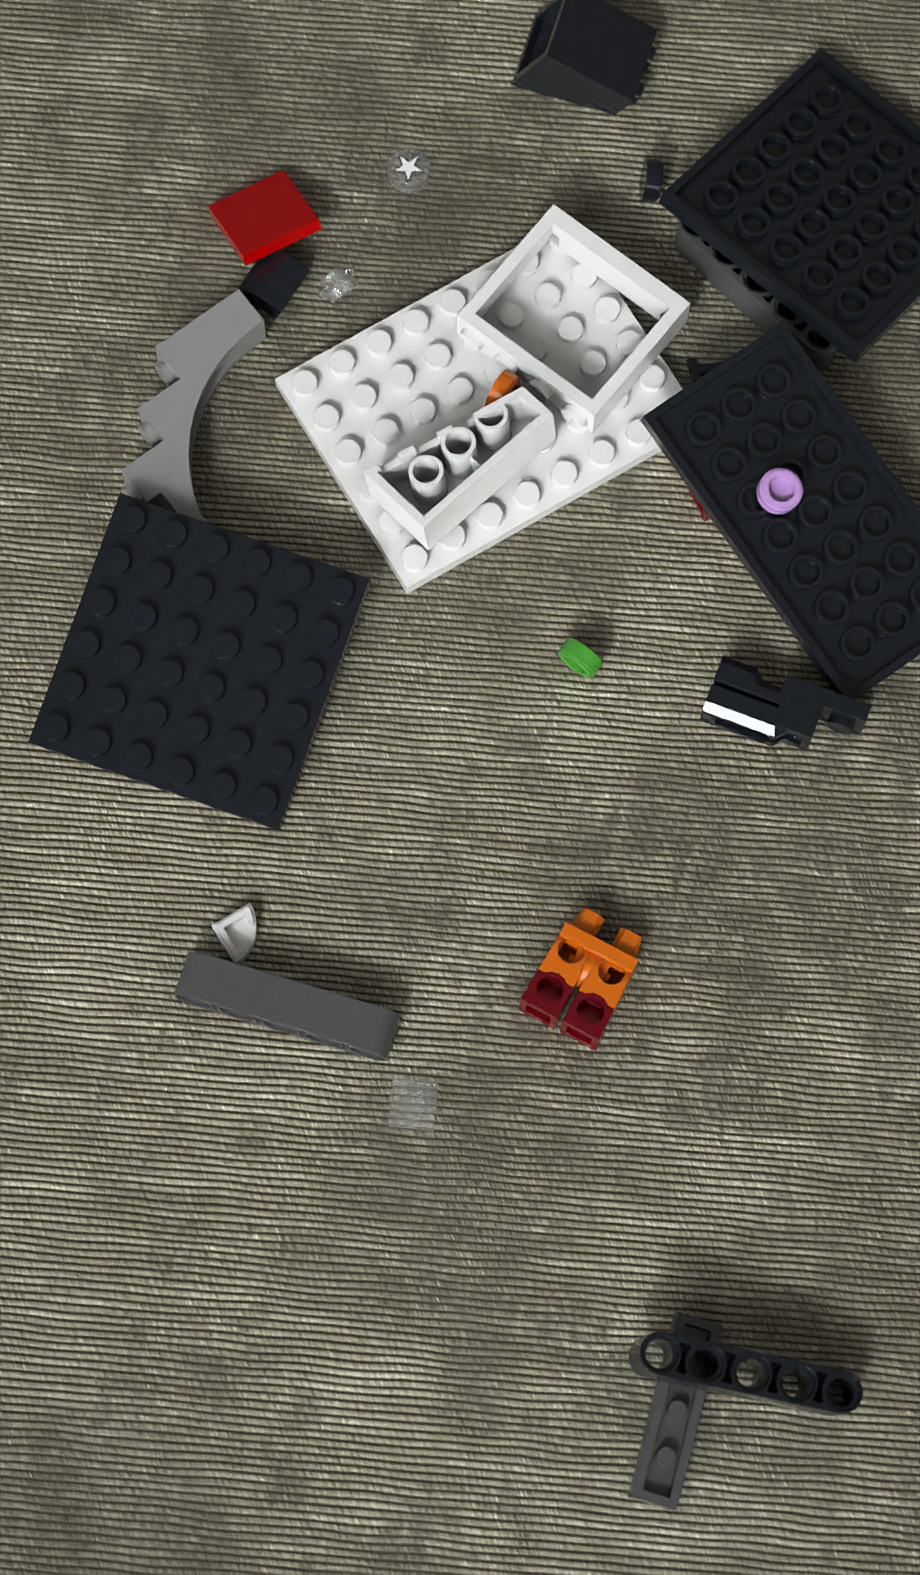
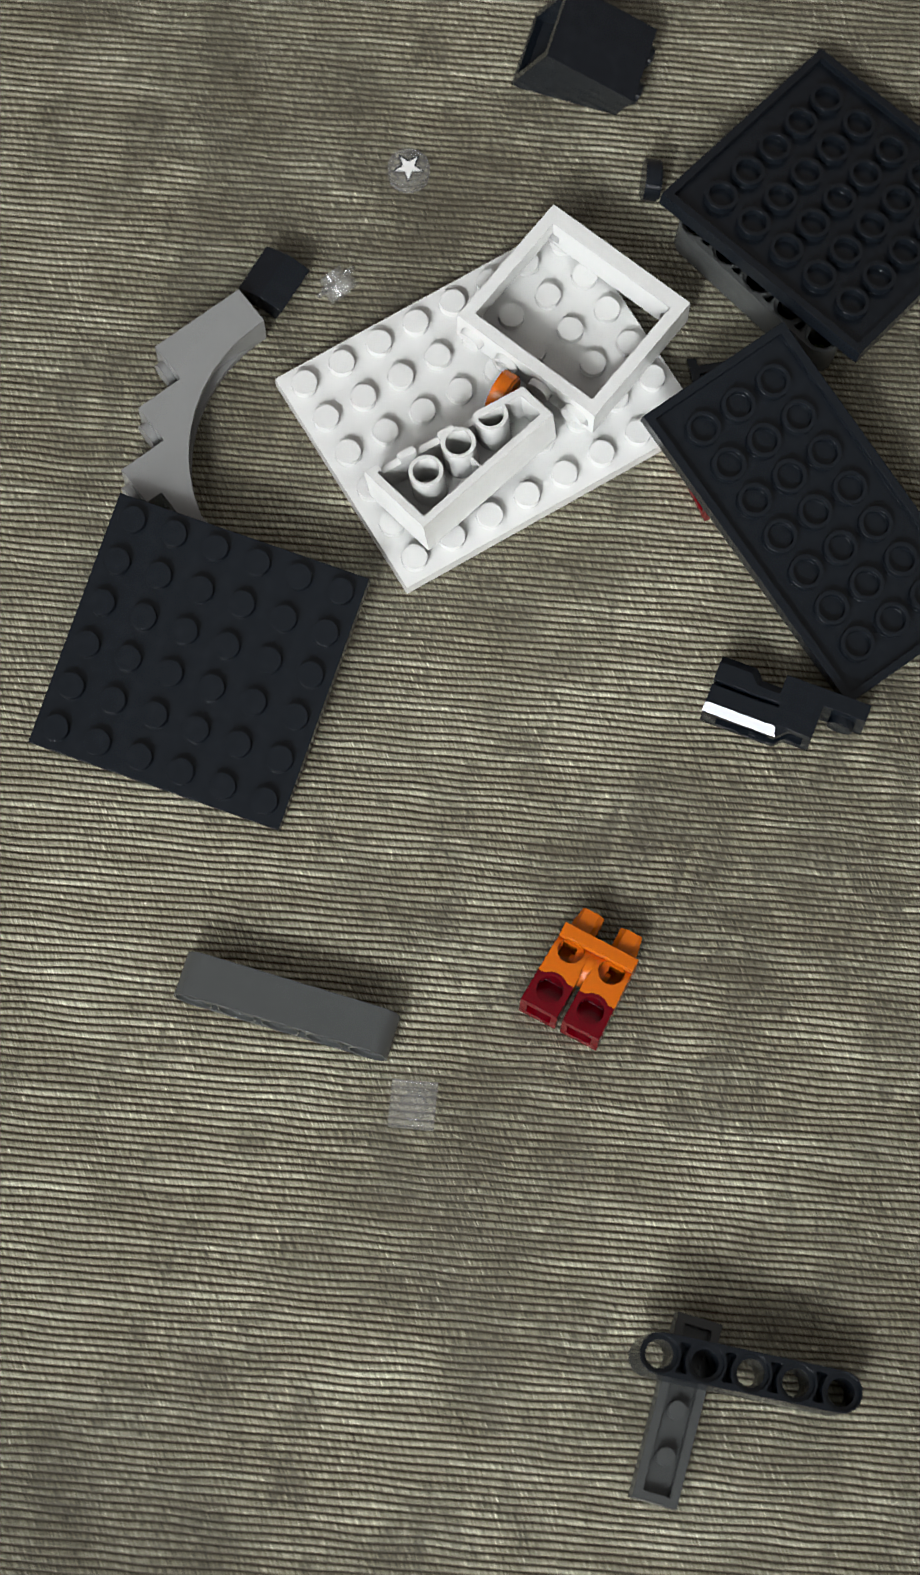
red tile [208,170,321,266] -> none
white tile [212,903,257,964] -> none
bright green tile [558,638,603,678] -> none
lavender tile [756,468,803,514] -> none

